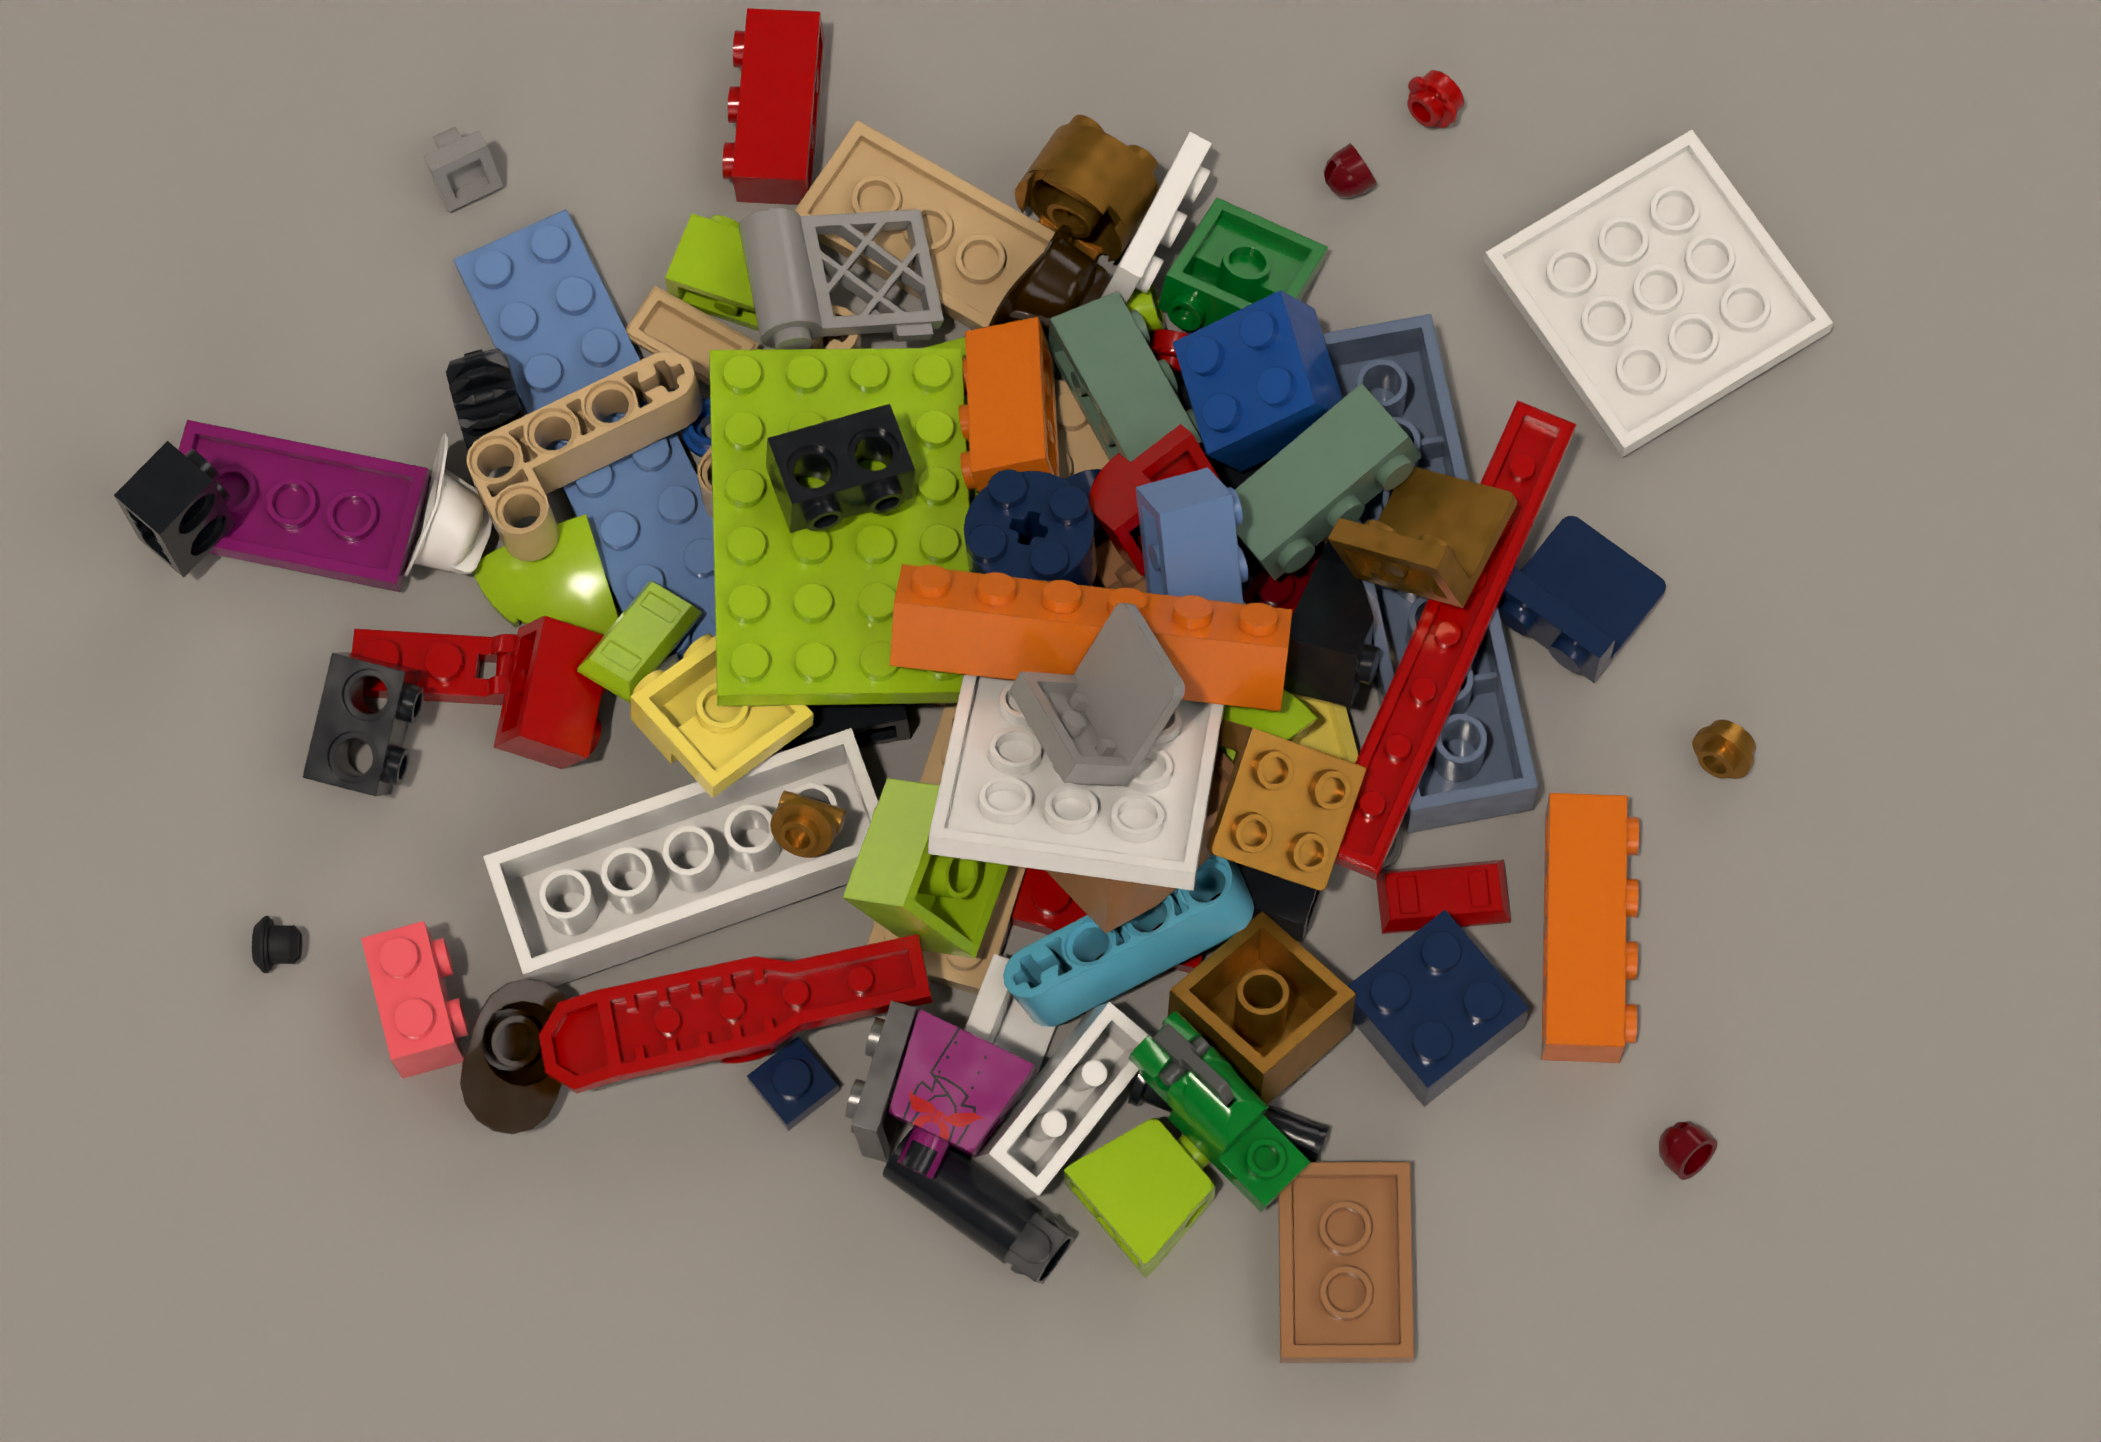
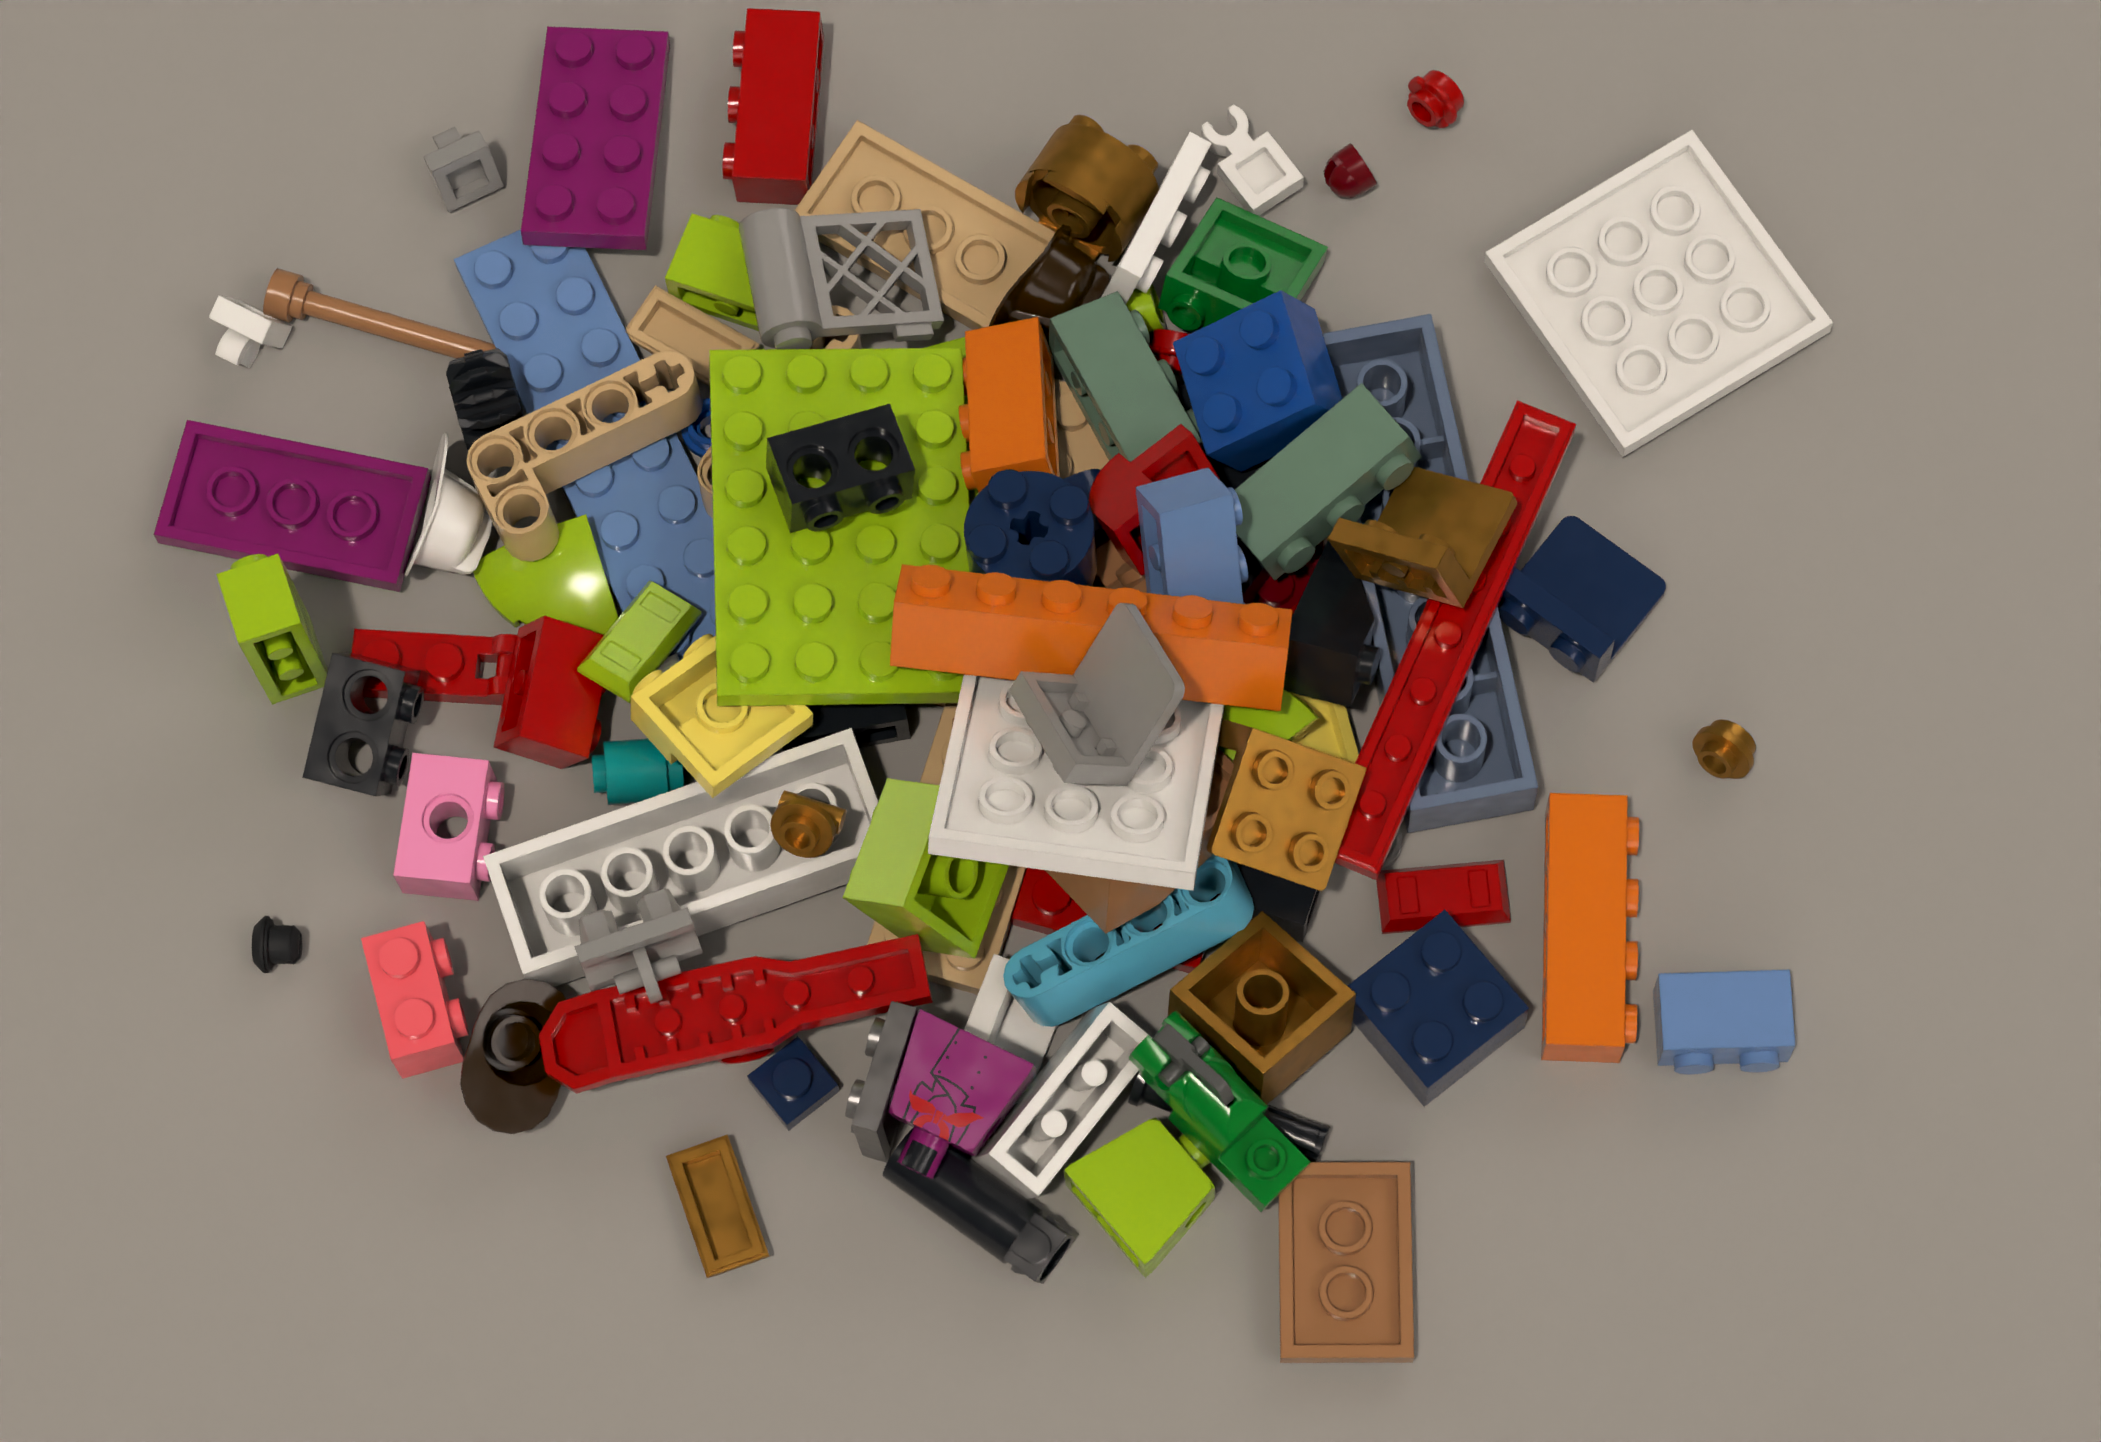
black brick [114,441,236,578] -> none
dark red hinge [1659,1121,1717,1180] -> none
none -> white tile [208,295,293,368]
none -> lime brick [216,553,328,705]
none -> medium nougat piece [263,268,496,359]
none -> bright pink brick [393,753,505,901]
none -> magenta plate [521,26,670,250]
none -> light grey hips [574,888,703,1004]
none -> teal brick [591,738,684,805]
none -> pearl gold tile [666,1134,770,1278]
none -> white plate [1202,105,1304,216]
none -> medium blue brick [1653,970,1795,1075]

